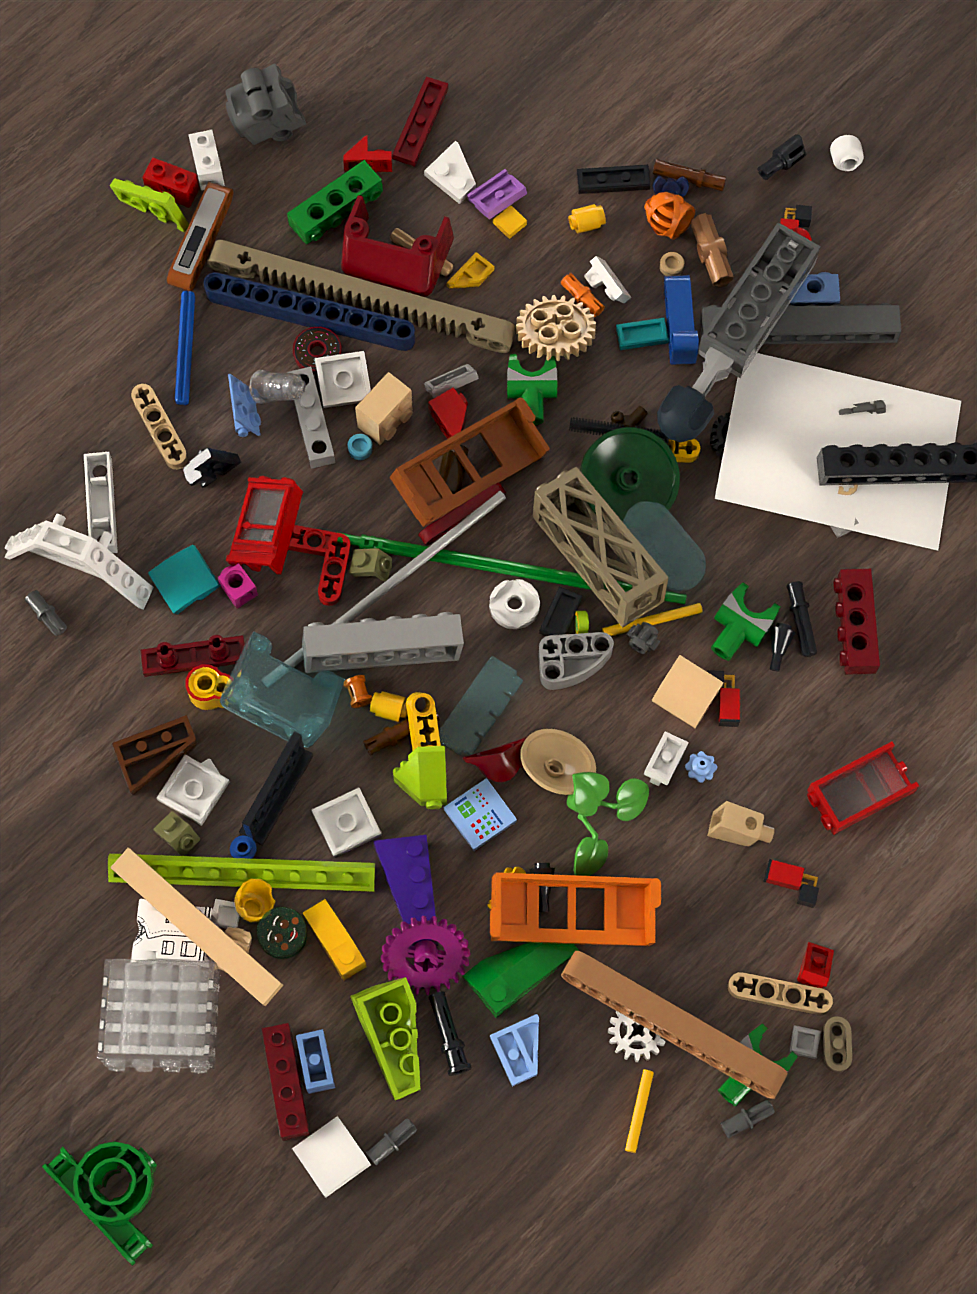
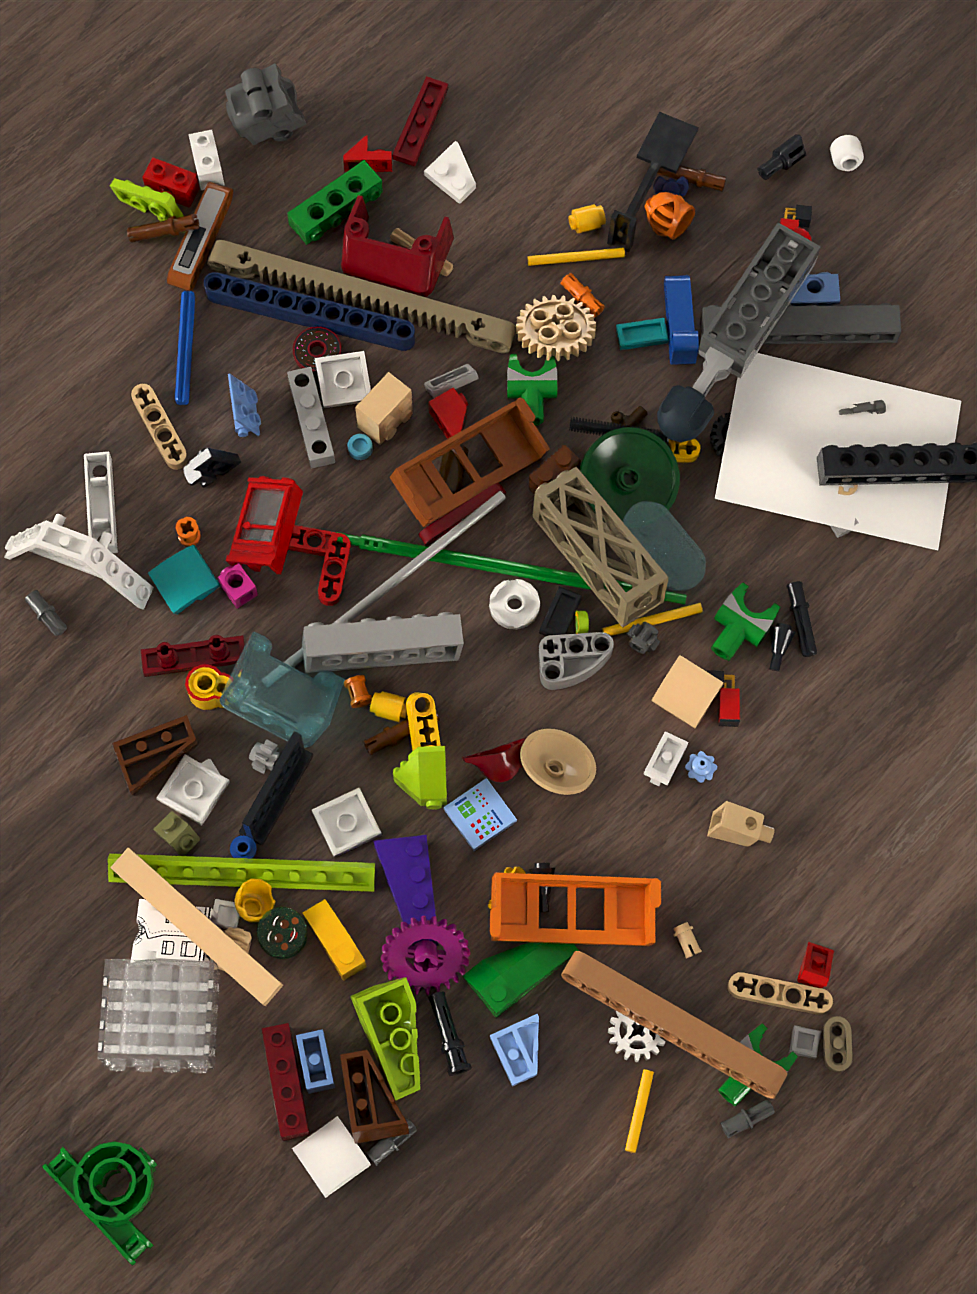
clear plant [249,369,306,404] -> none
olive bracket [349,548,392,581] -> none
clear light blue windscreen [439,656,523,755] -> none
yellow tile [447,252,494,289] -> none
medium lavender plate [467,169,527,220] -> none
yellow tile [493,205,527,239] -> none
bright green plant [567,772,649,876] -> none
black tile [577,164,651,194] -> none
white hinge [584,256,631,303] -> none
tan tile [660,252,684,276] -> none
medium nougat piece [691,213,734,287] -> none
piece [763,859,819,908] -> none
door [807,741,919,835] -> none
dark red brick [833,568,880,675] -> none
none -> reddish brown pin [127,214,199,243]
none -> orange bush [175,517,201,547]
none -> light grey gear [249,739,281,774]
none -> reddish brown wedge [340,1050,409,1144]
none -> yellow bar [527,248,625,266]
none -> reddish brown brick [529,445,581,495]
none -> black piece [607,112,699,252]
none -> tan pin [673,922,702,959]

